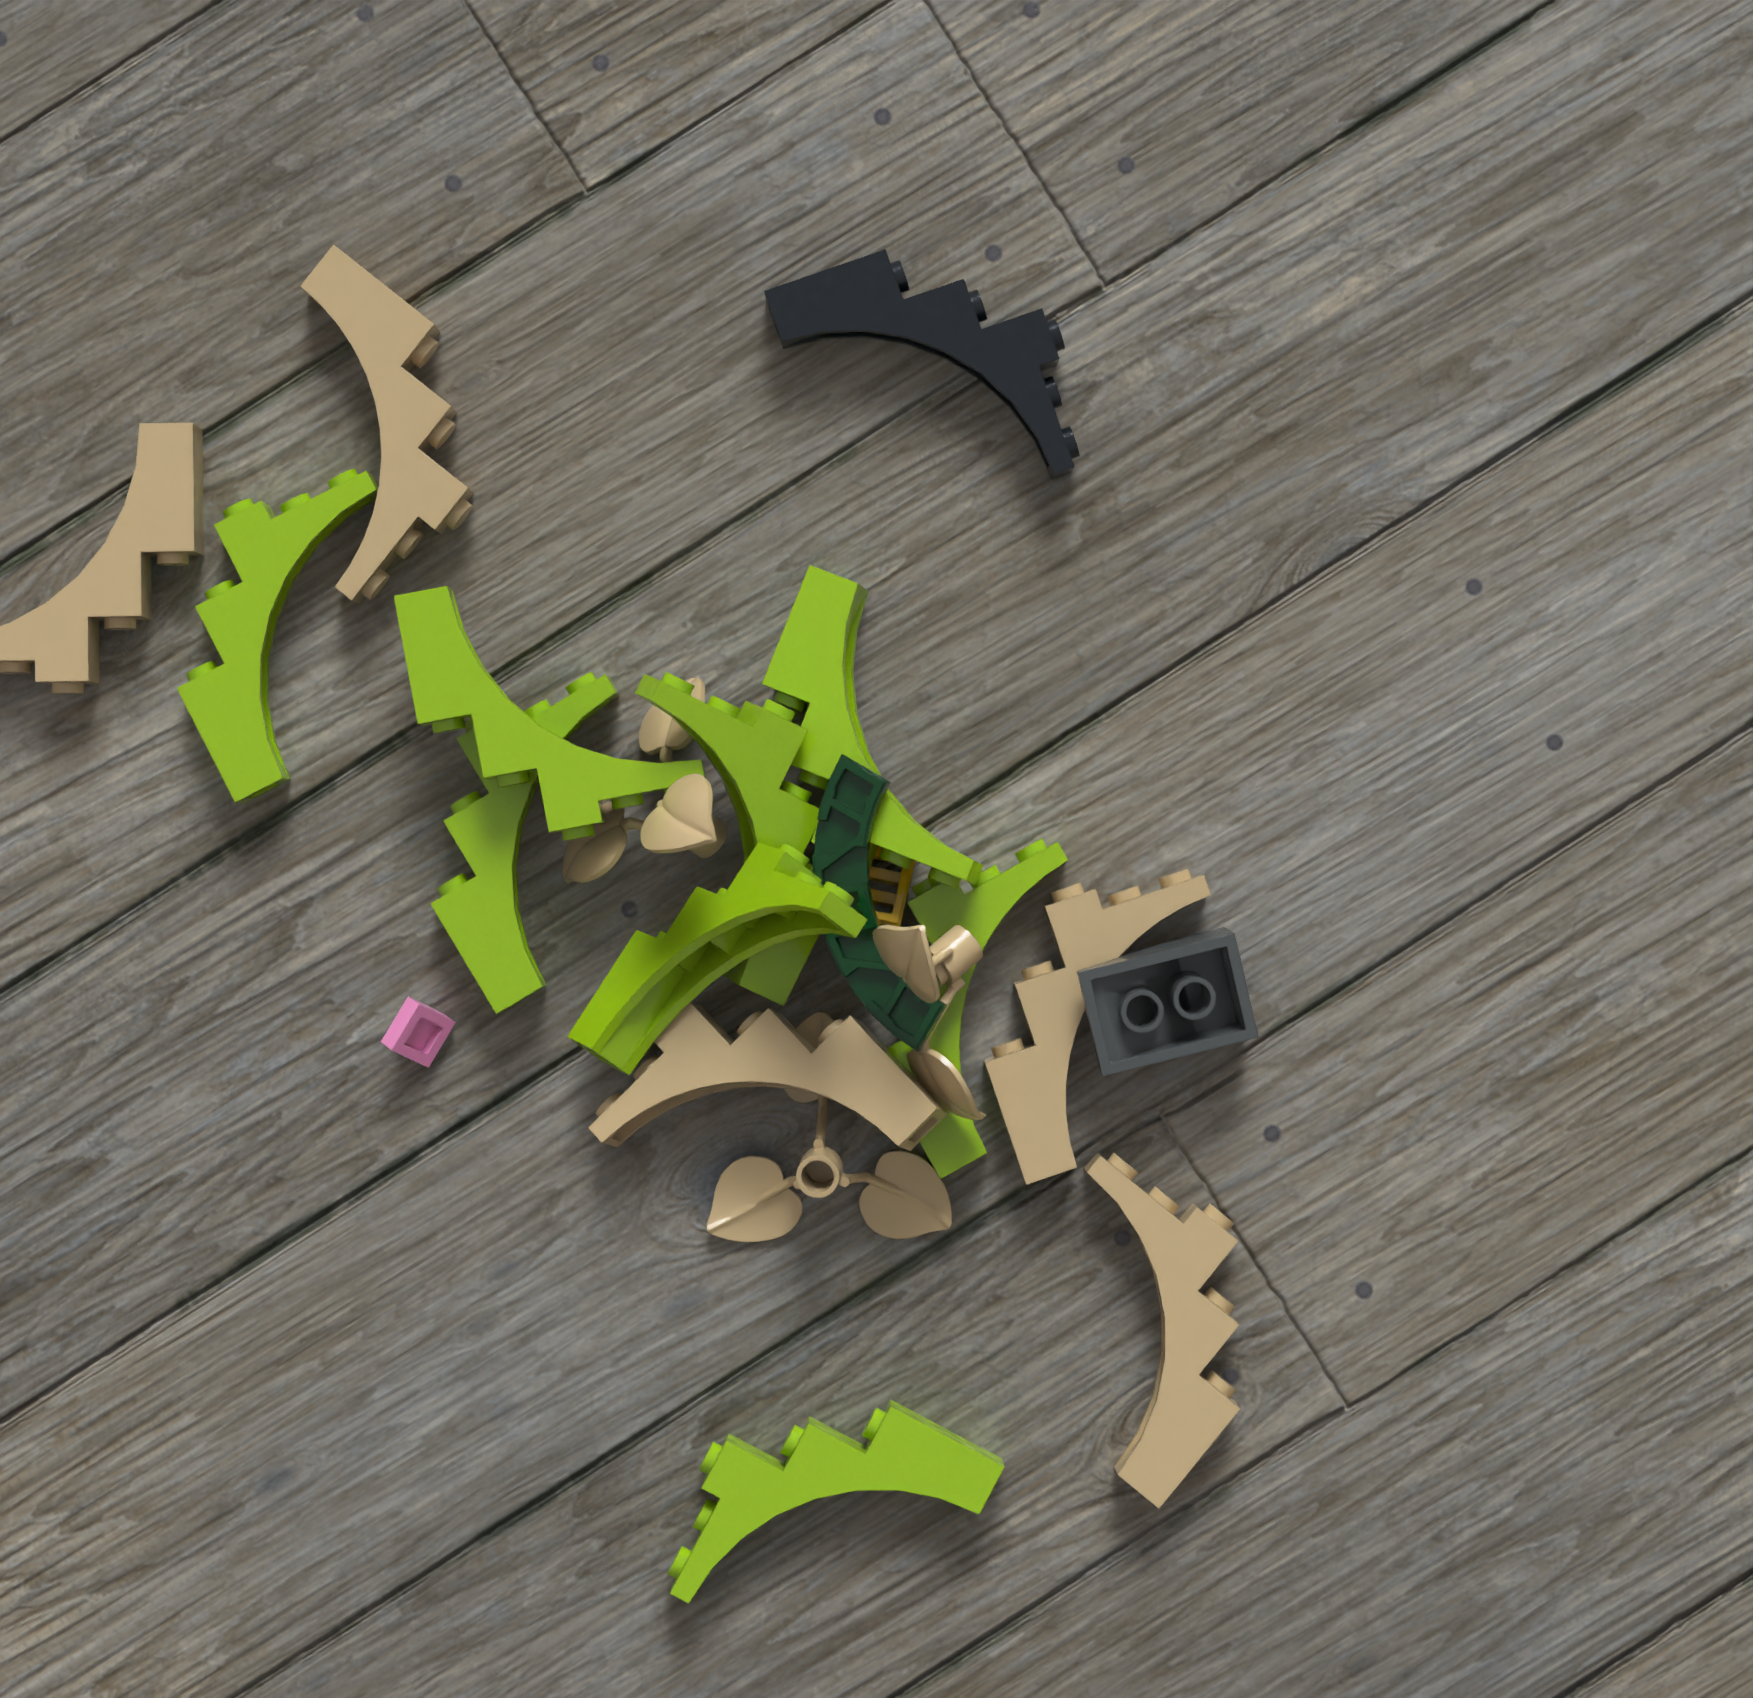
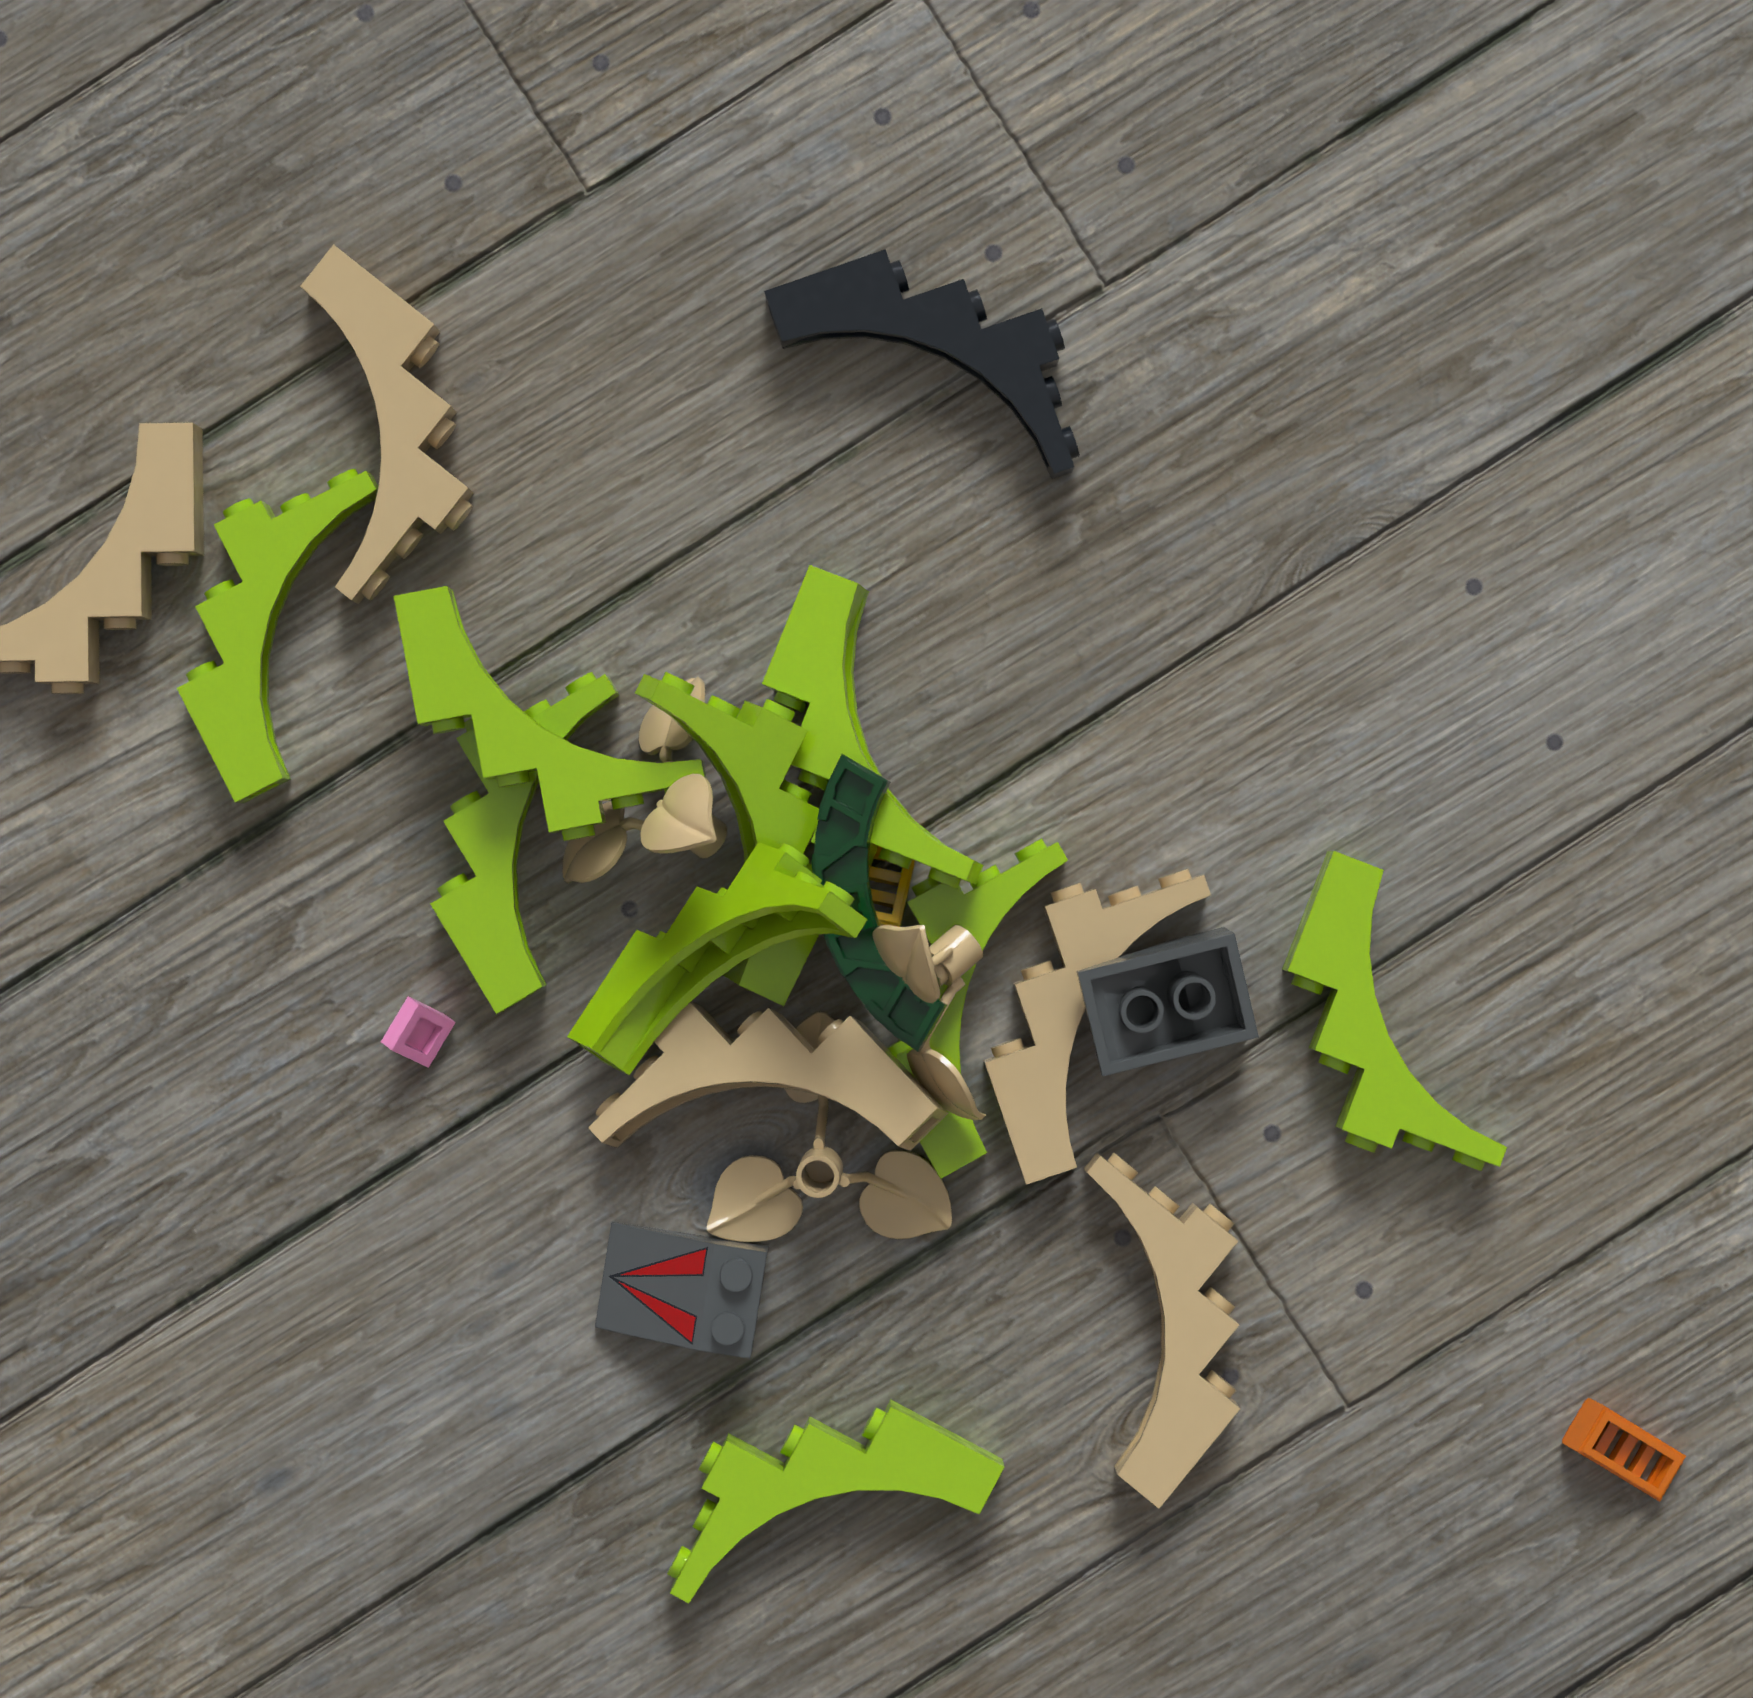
none -> dark grey slope [595,1222,769,1359]
none -> lime arch [1282,851,1507,1171]
none -> orange slope [1562,1398,1686,1502]

